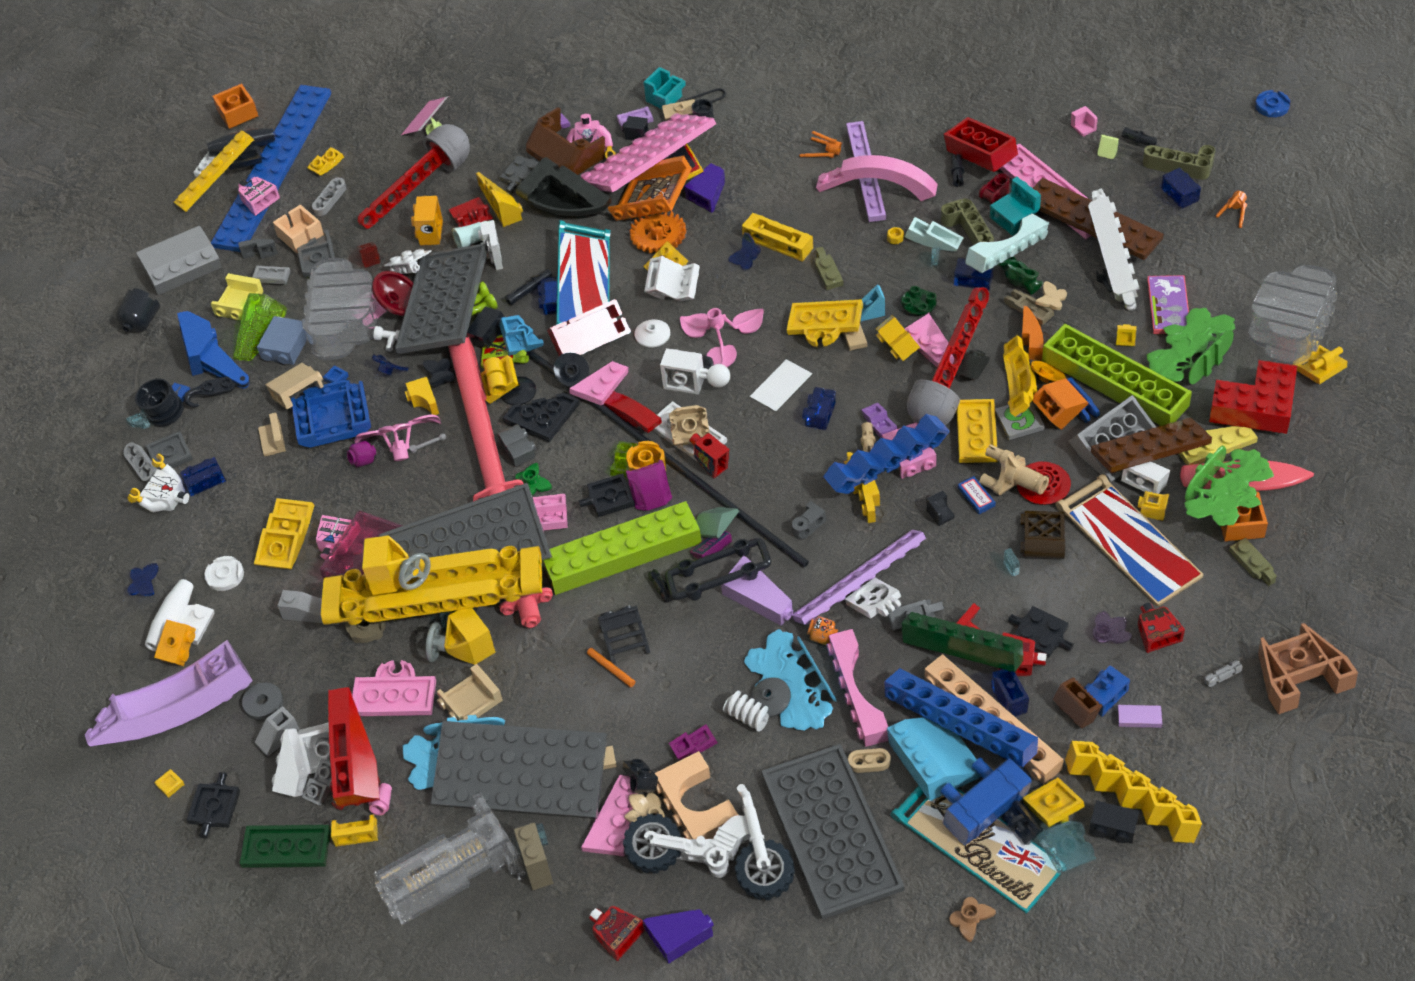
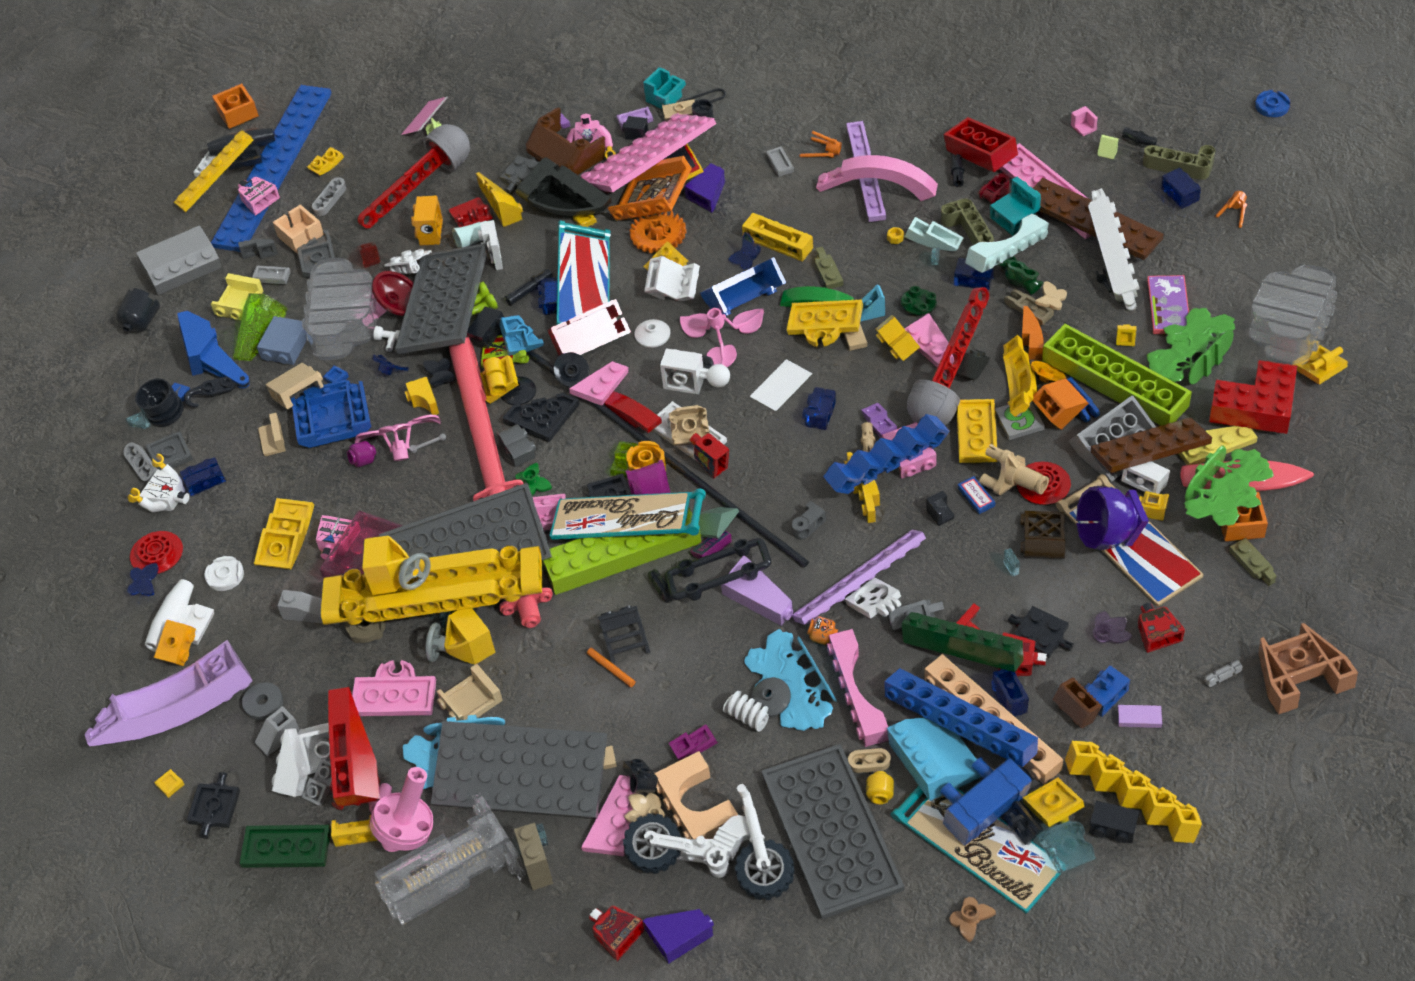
none -> red wheel [130,531,183,575]
none -> bright pink piece [370,767,433,852]
none -> flag [550,488,706,539]
none -> yellow tile [573,214,597,227]
none -> blue windscreen [700,257,786,316]
none -> light grey tile [766,147,794,177]
none -> green slope [780,286,854,307]
none -> yellow head [866,771,894,805]
none -> dark purple plate [1076,486,1149,550]

